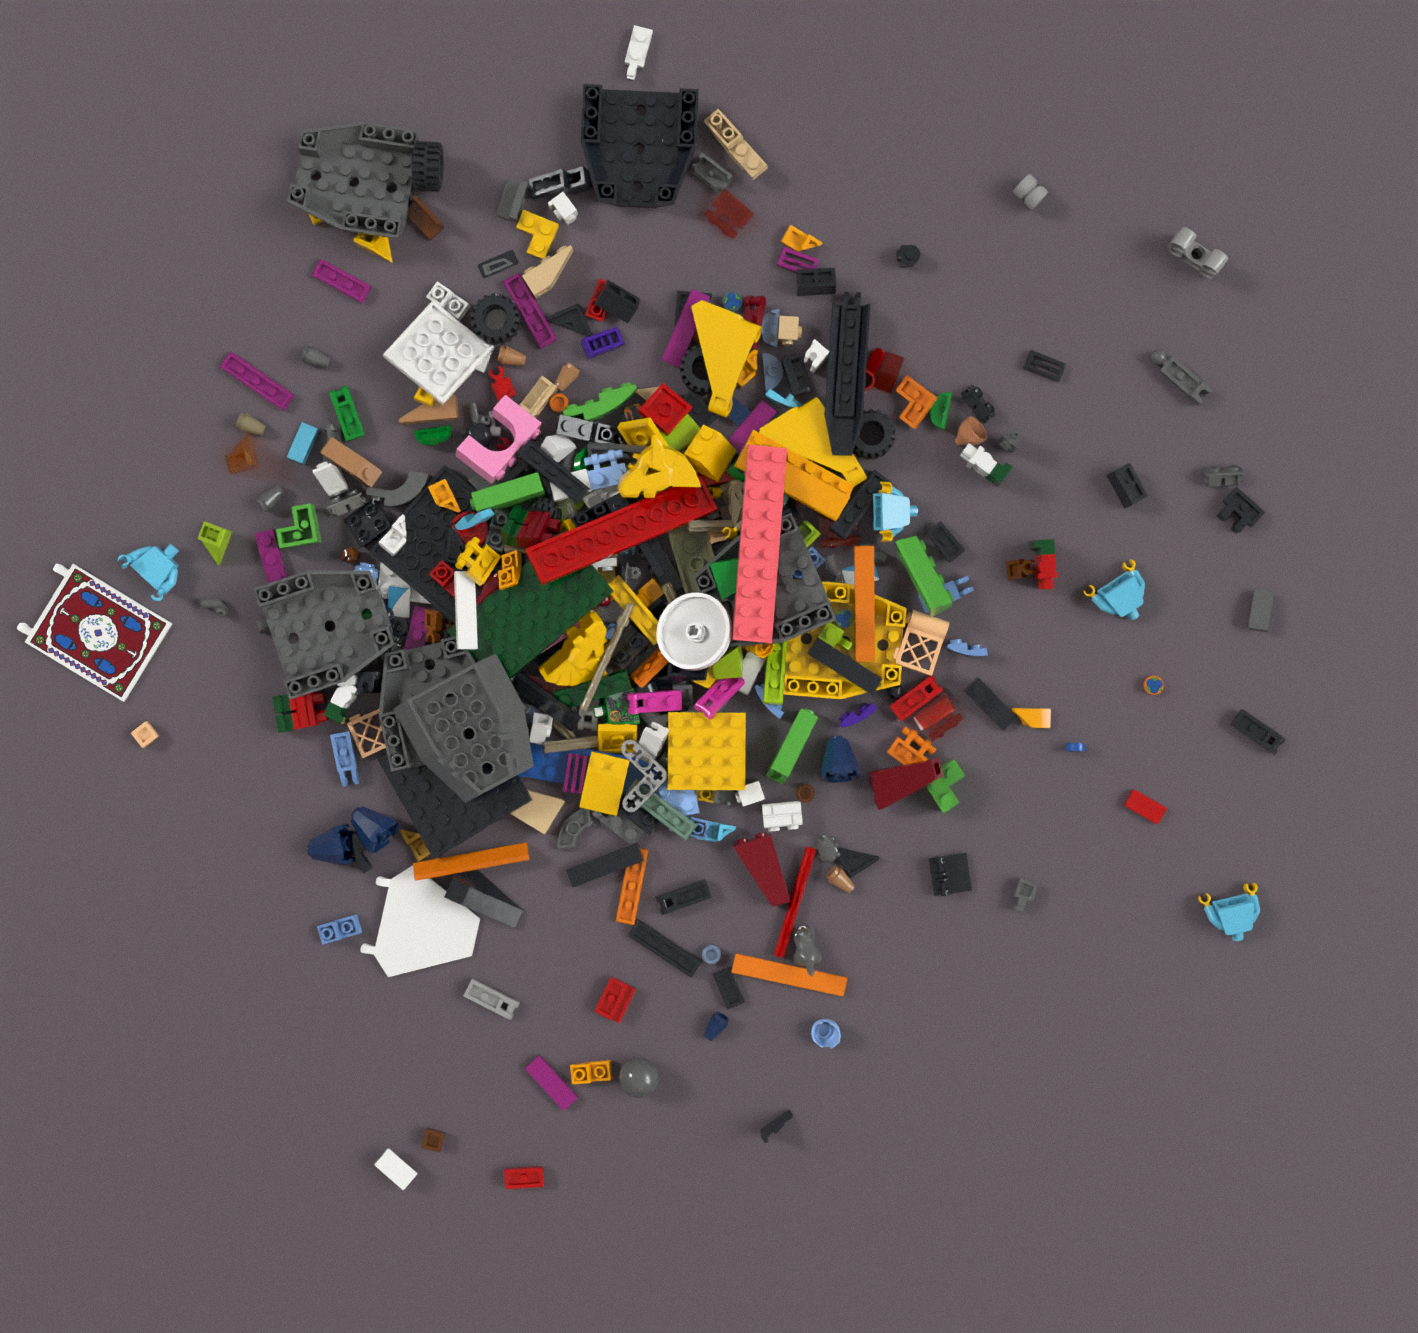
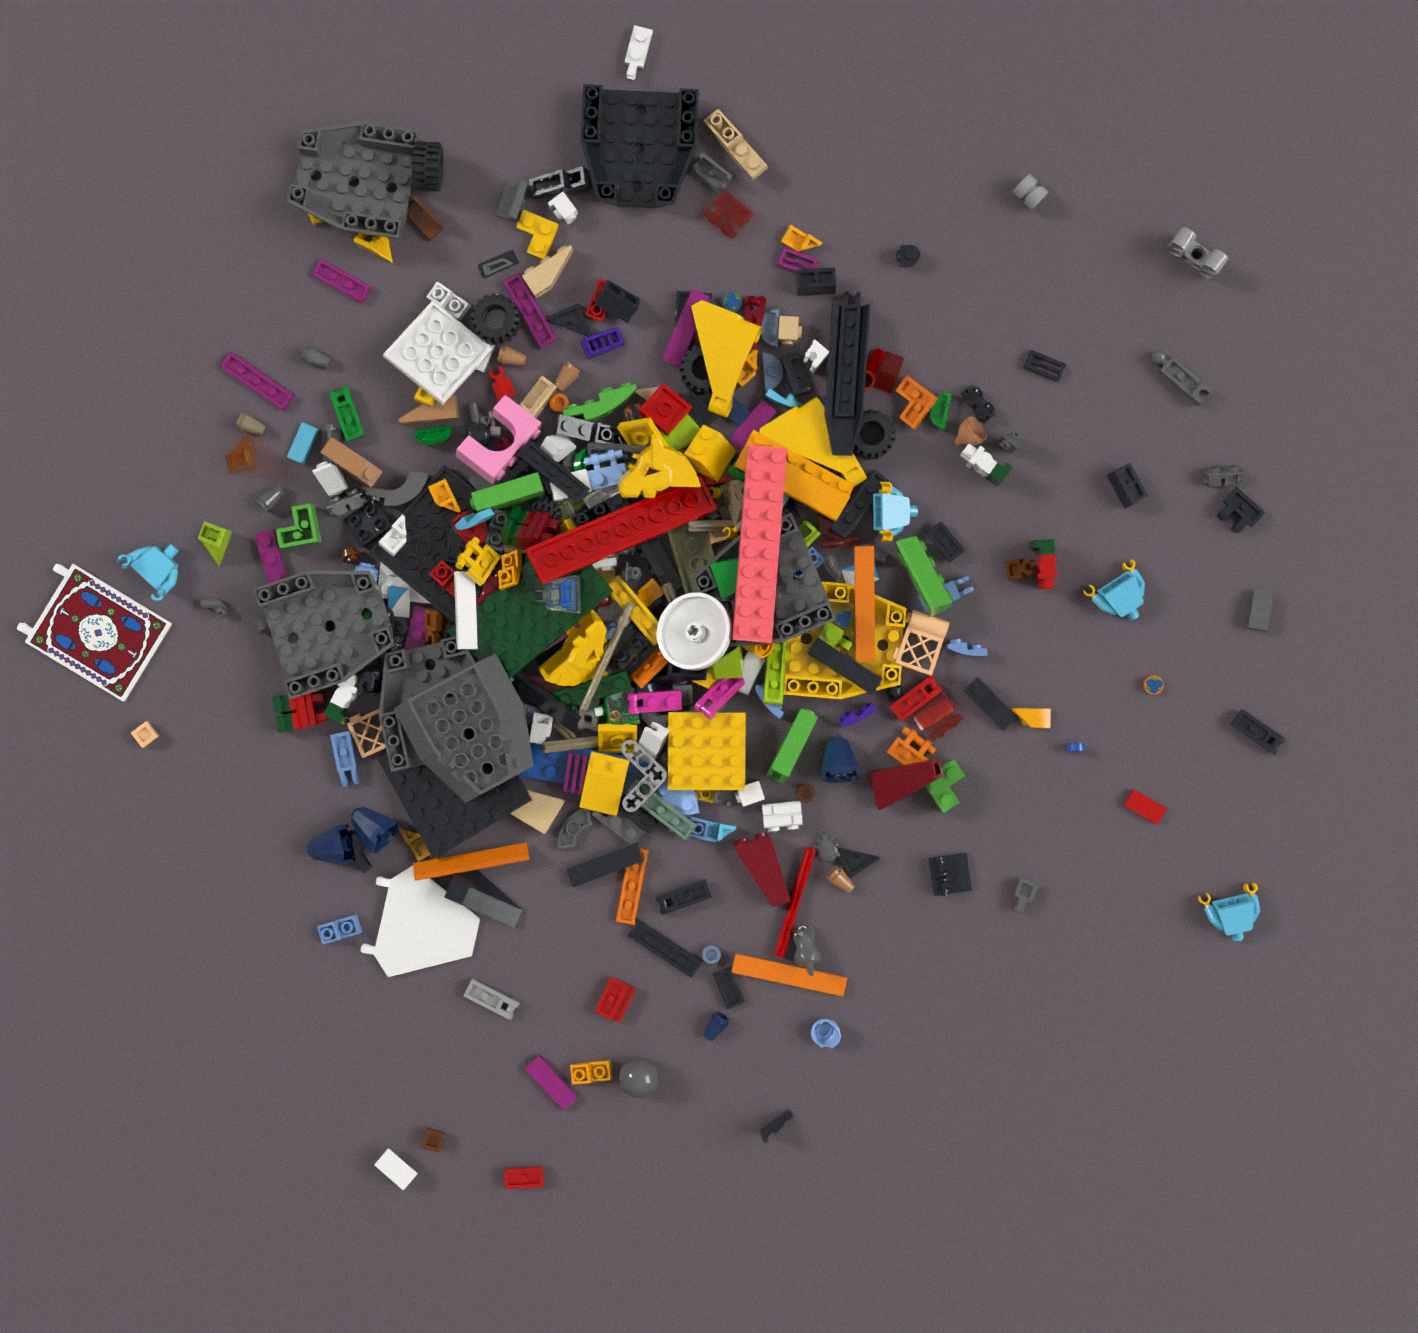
none -> torso [535,575,581,614]

